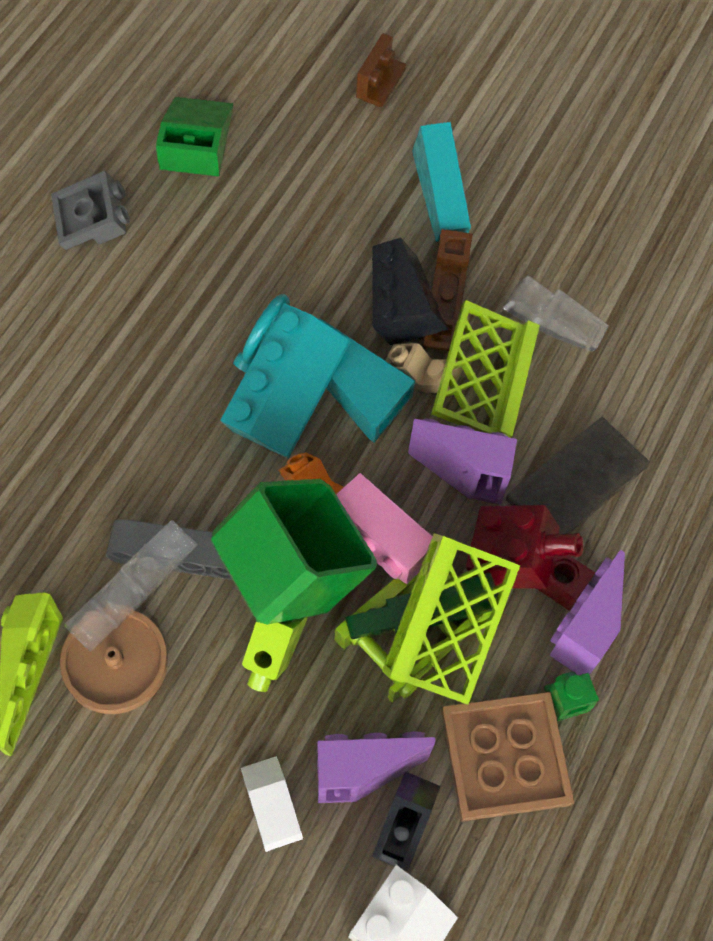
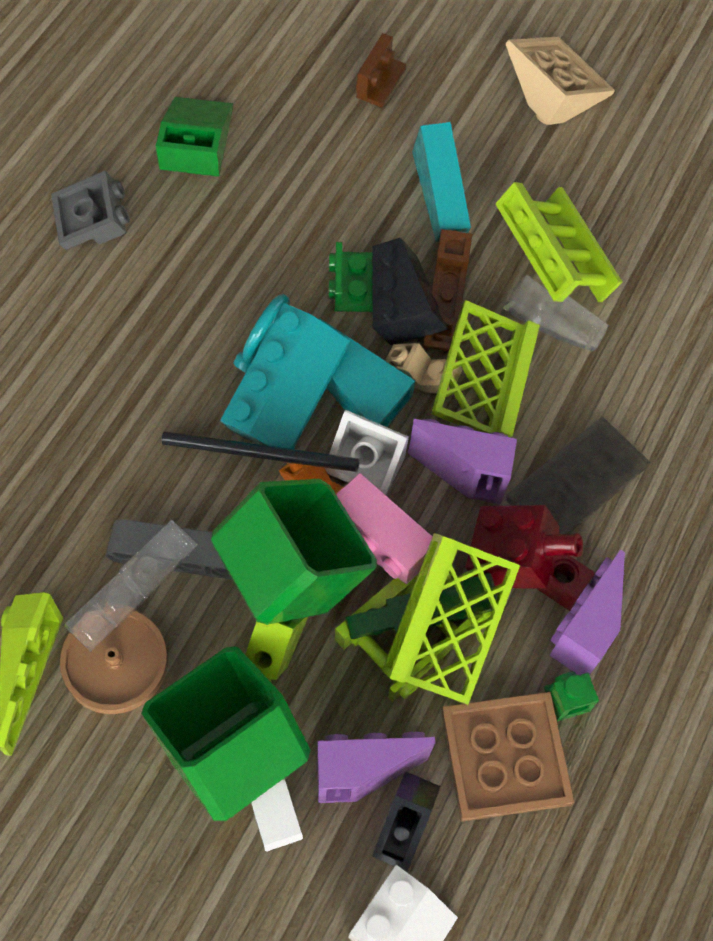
none -> green plate [141,646,311,821]
none -> black piece [162,431,360,472]
none -> white slope [325,410,409,495]
none -> green bracket [329,242,373,312]
none -> lime fence [495,182,622,302]
none -> tan slope [506,37,615,125]

